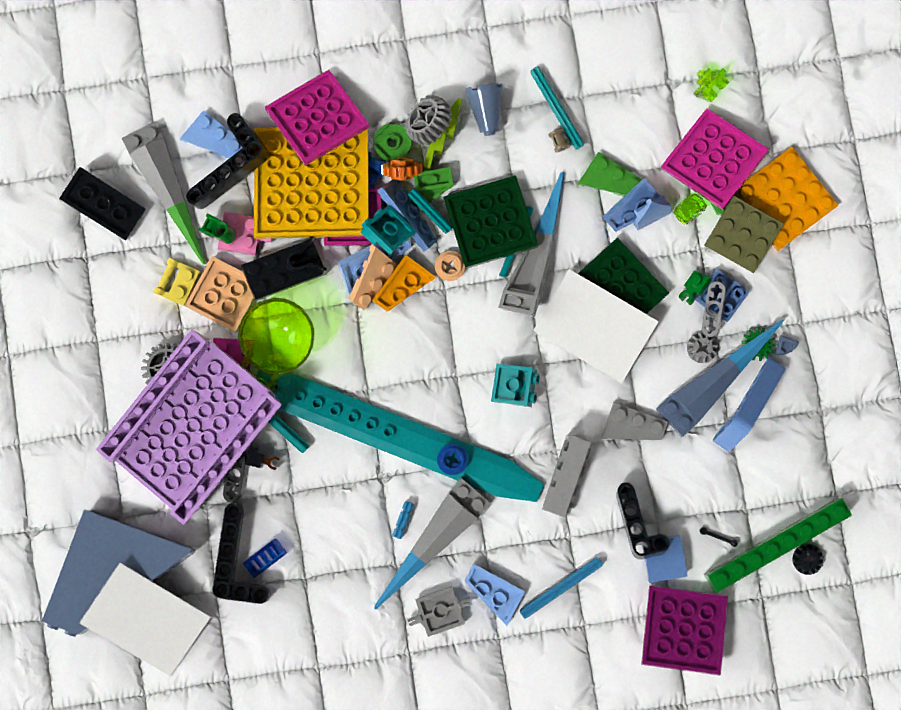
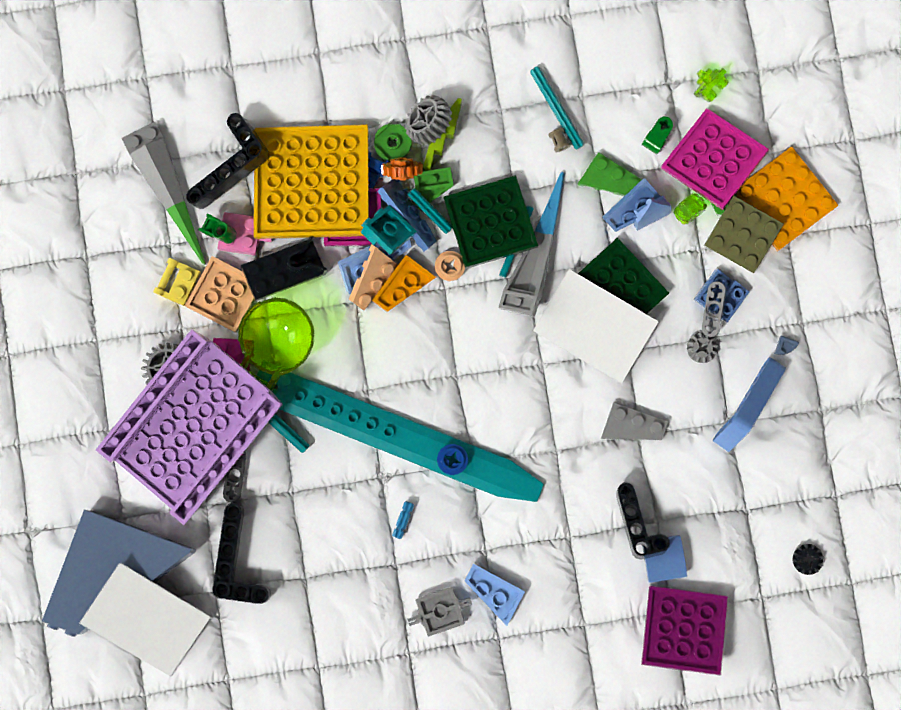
black plate [59,167,146,241] -> none
light blue wing [179,110,242,158] -> none
clear blue slope [243,538,287,578] -> none
black piece [245,446,280,470] -> none
dark pink plate [265,70,370,166] -> none
light grey plate [374,477,491,609] -> none
sand blue cone [465,83,503,136] -> none
teal plate [491,364,540,408] -> none
dark azure axle [520,557,603,619] -> none
light grey wedge [542,435,591,517] -> none
sand blue plate [656,320,783,437] -> none
green plate [679,270,711,305] -> none
black hinge [699,527,738,547] -> none
green brick [704,498,852,593] -> none
green gear [741,327,776,361] -> none
none -> green piece [641,116,673,155]

